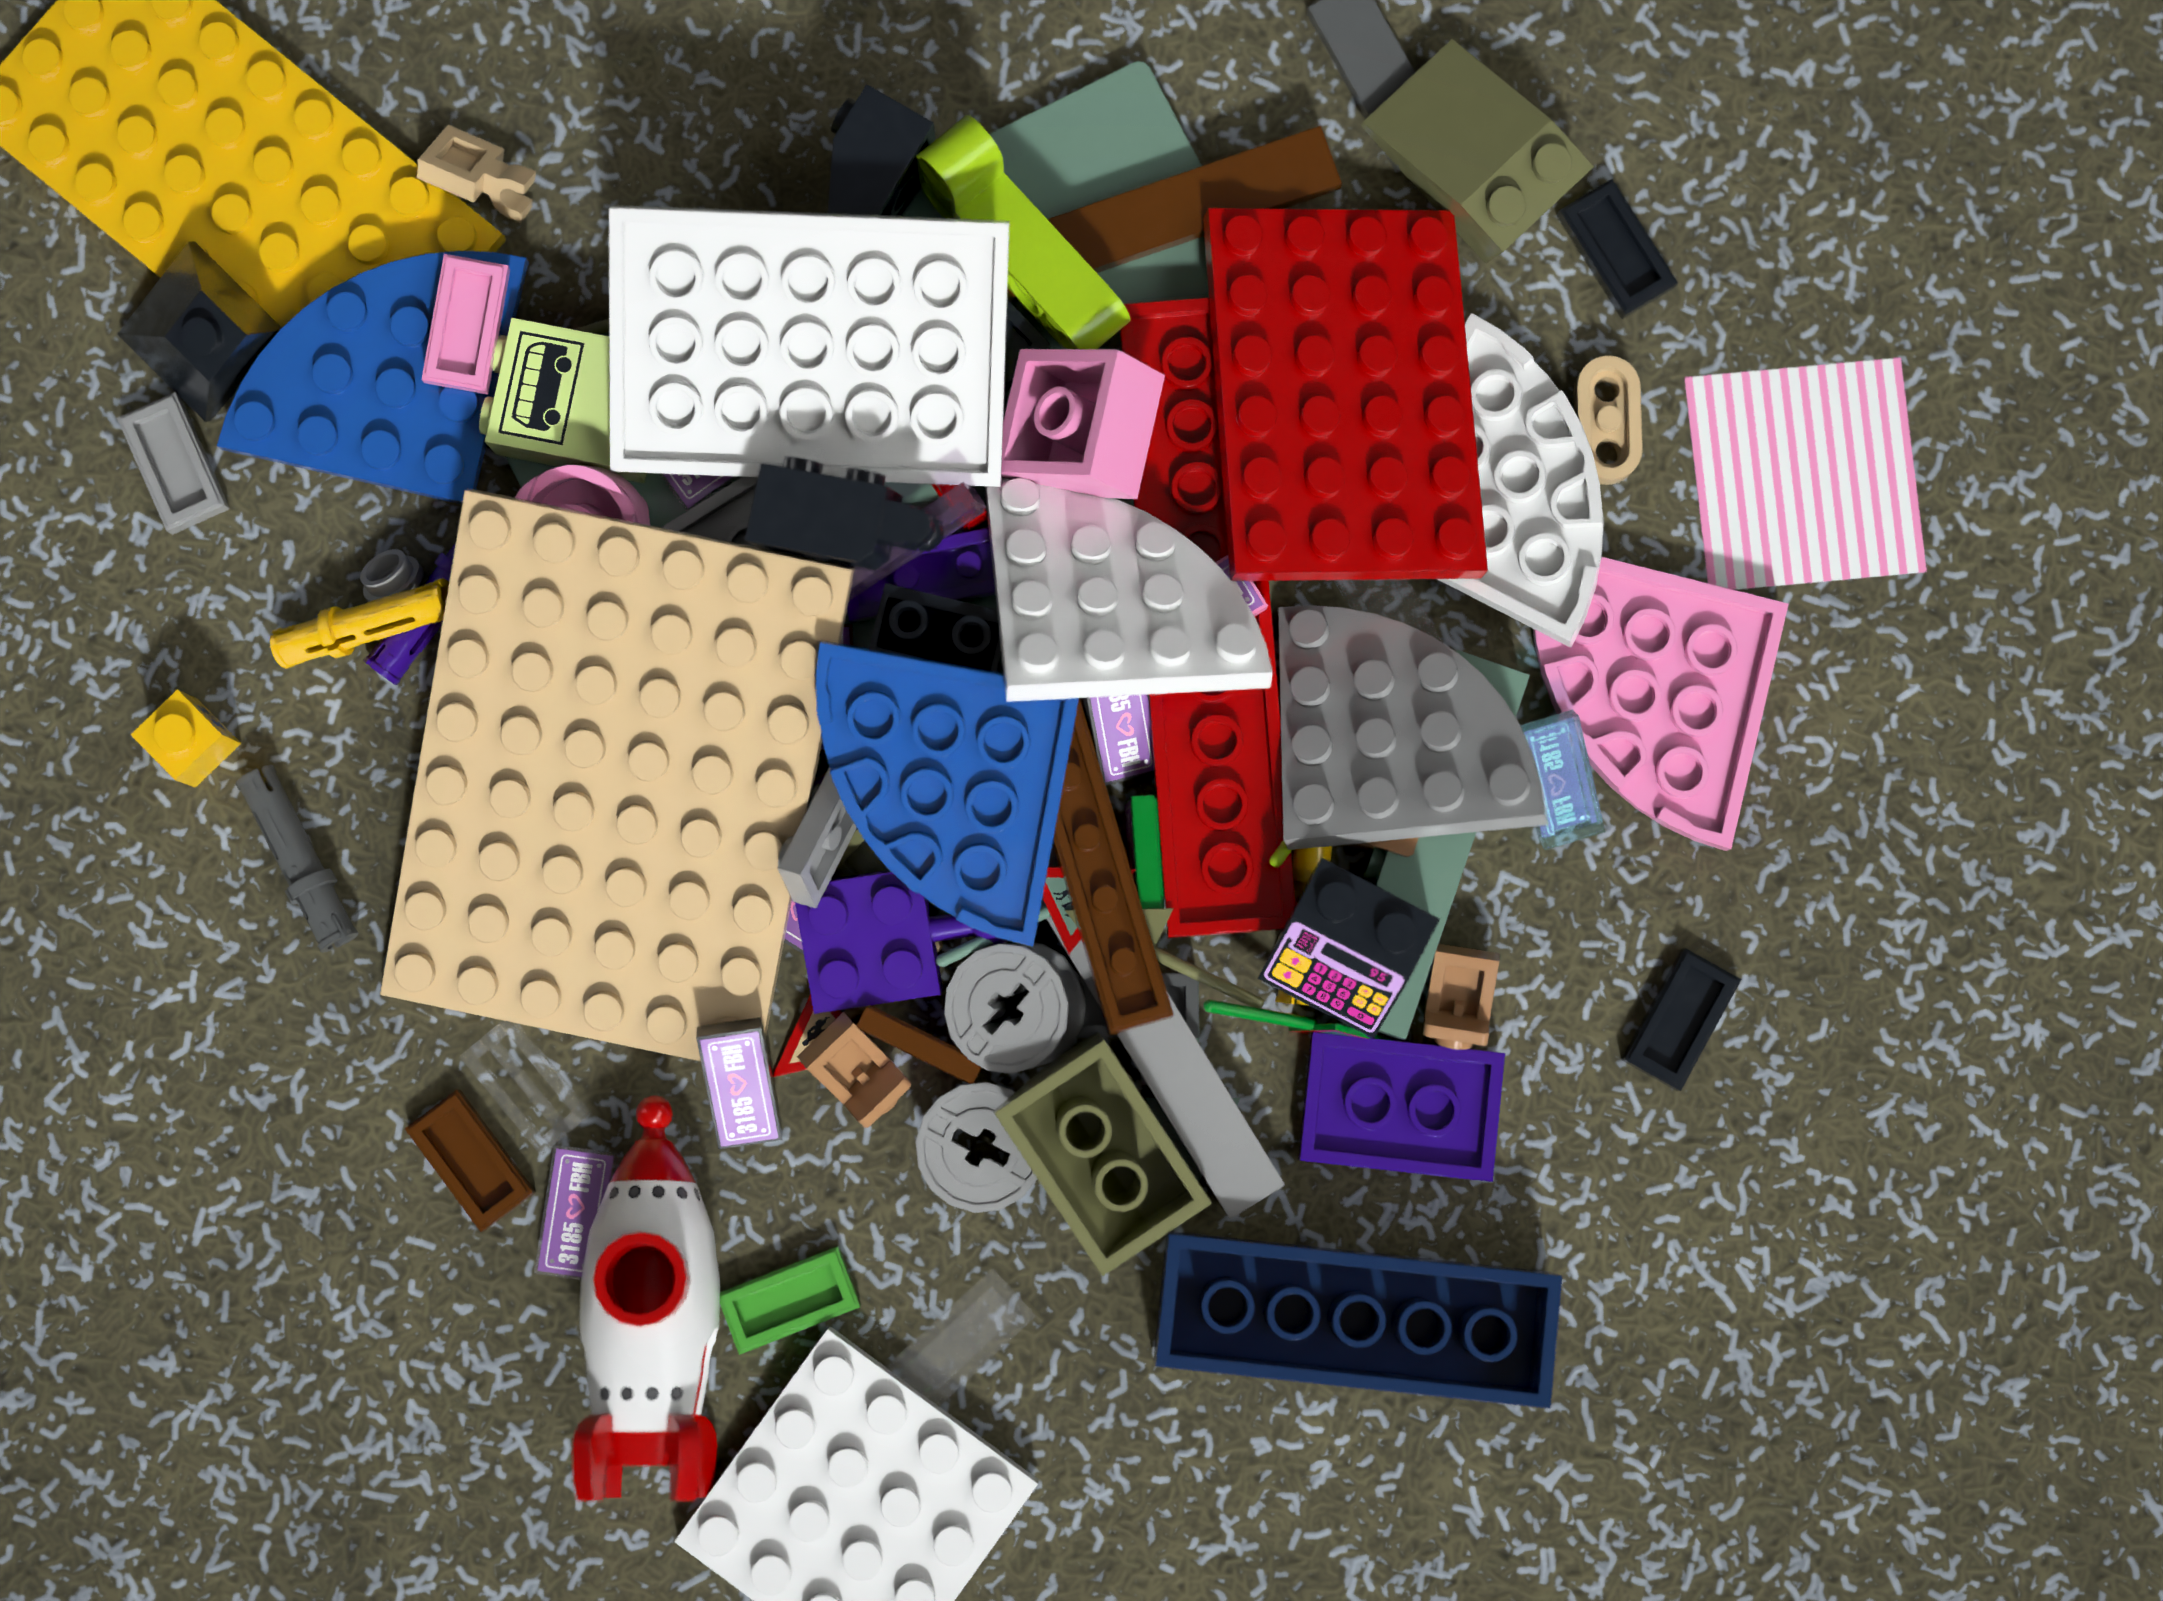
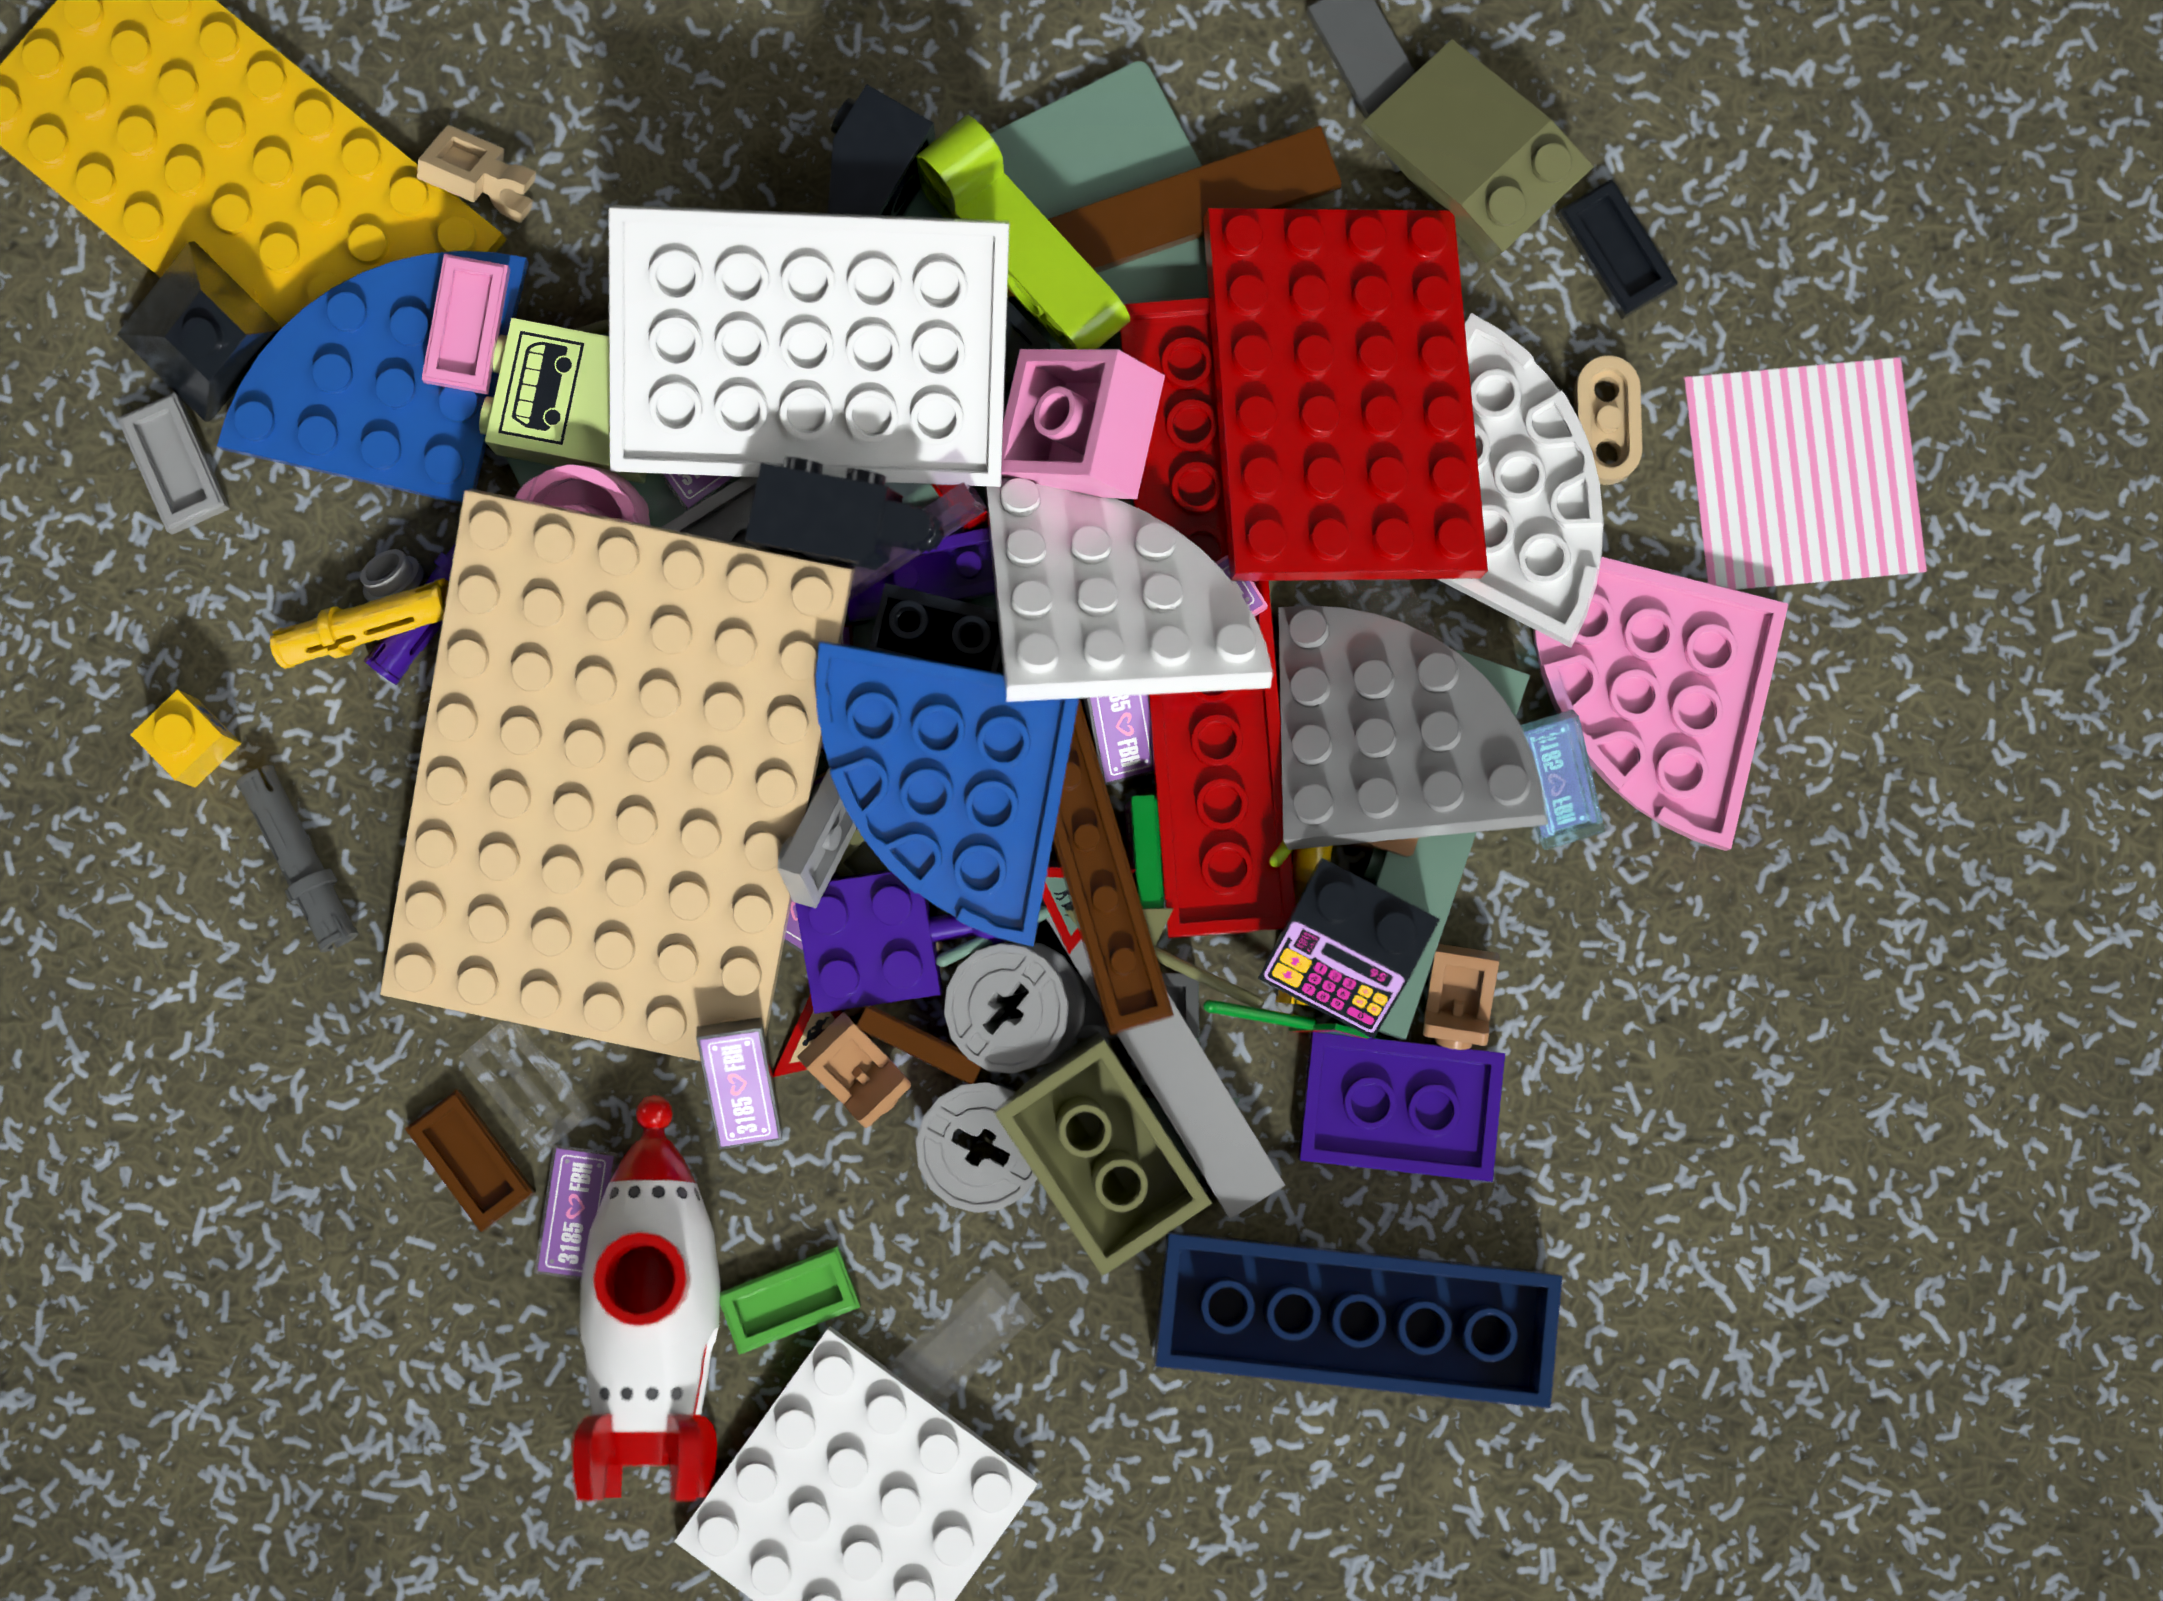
black tile [1621,948,1742,1091] -> none

